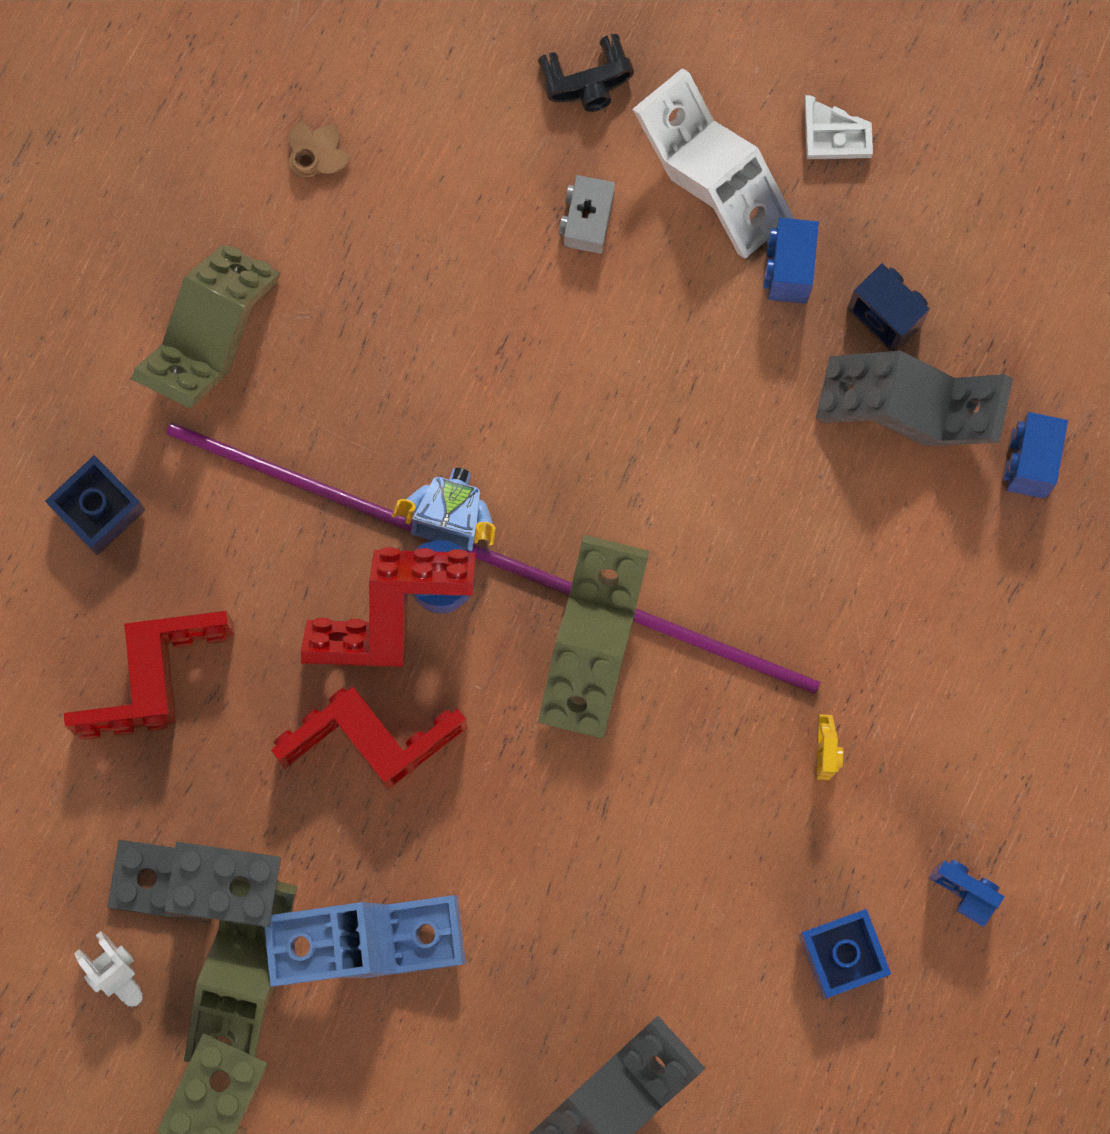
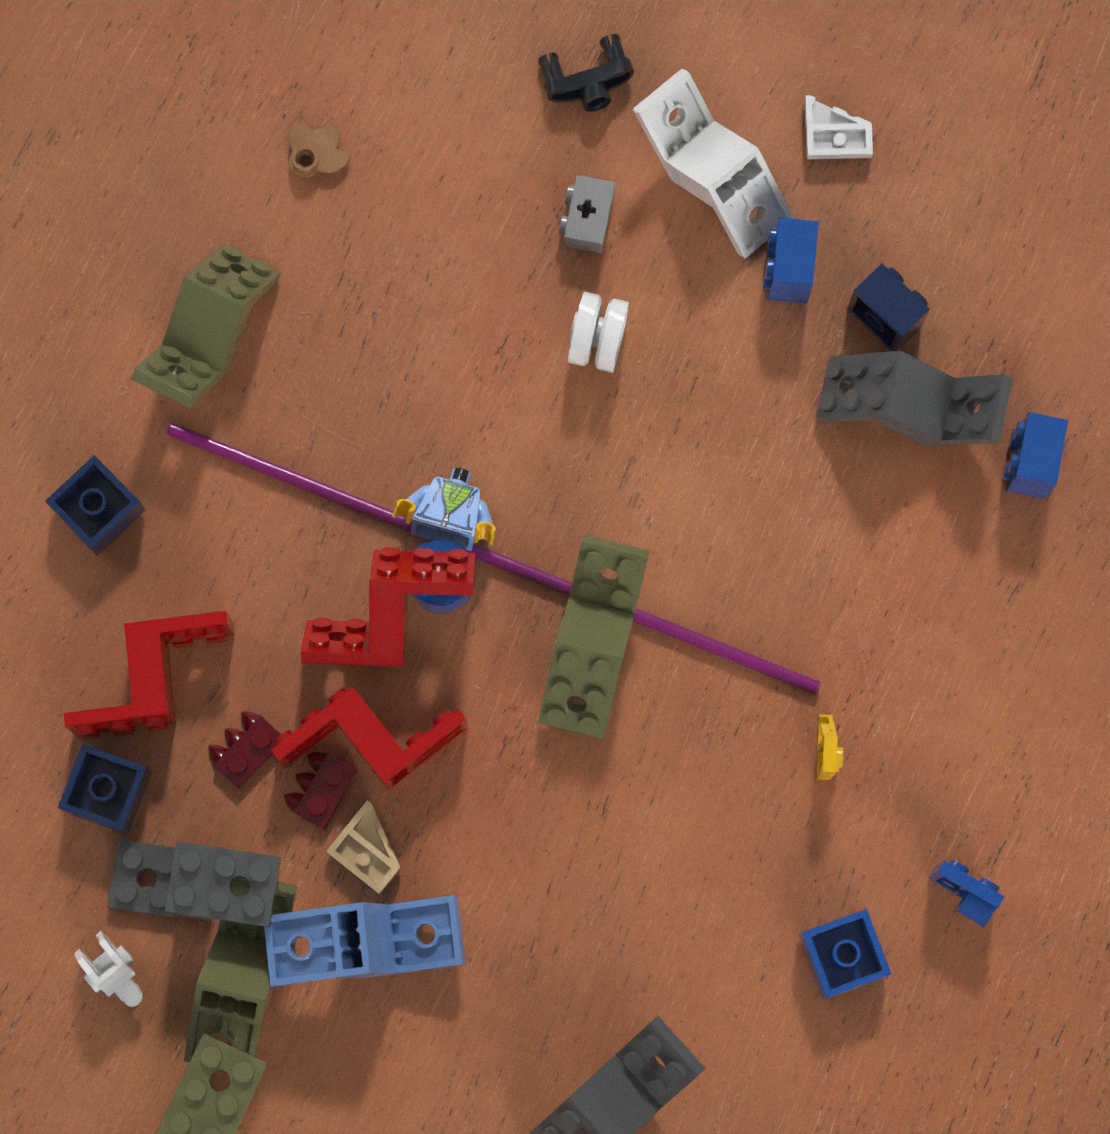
none -> dark blue brick [58,743,152,835]
none -> dark red plate [208,711,281,789]
none -> dark red plate [284,752,358,830]
none -> tan wing [326,800,401,895]
none -> white wheel [568,291,629,373]

